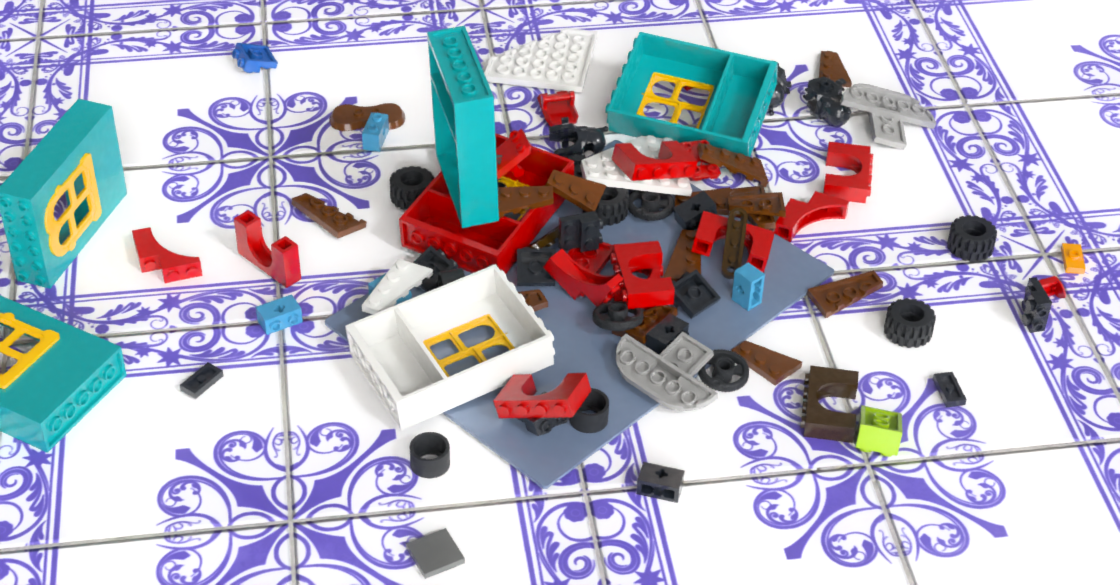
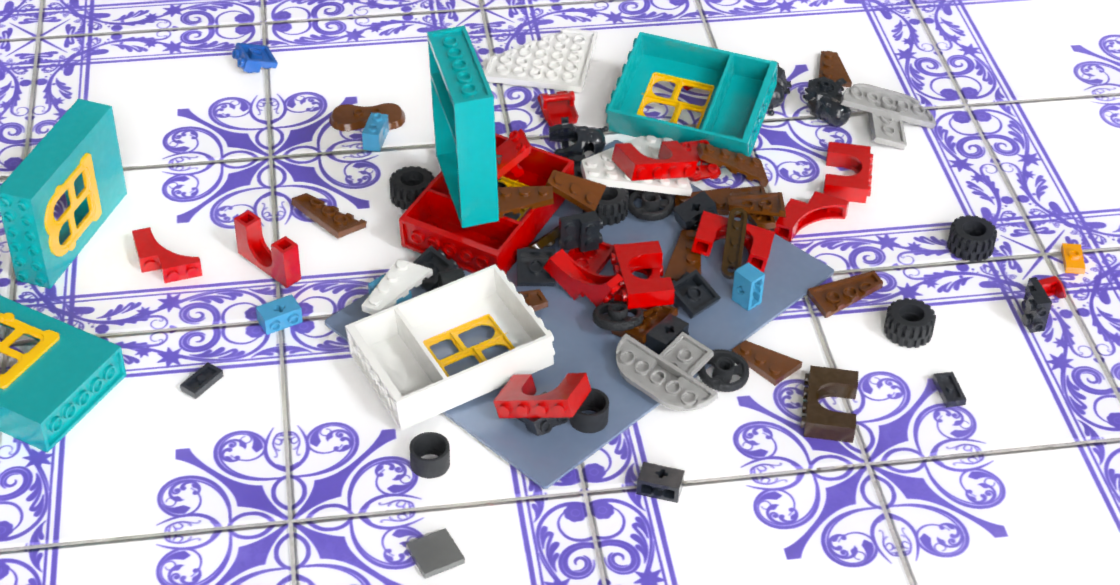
slope [856,405,903,457] -> none

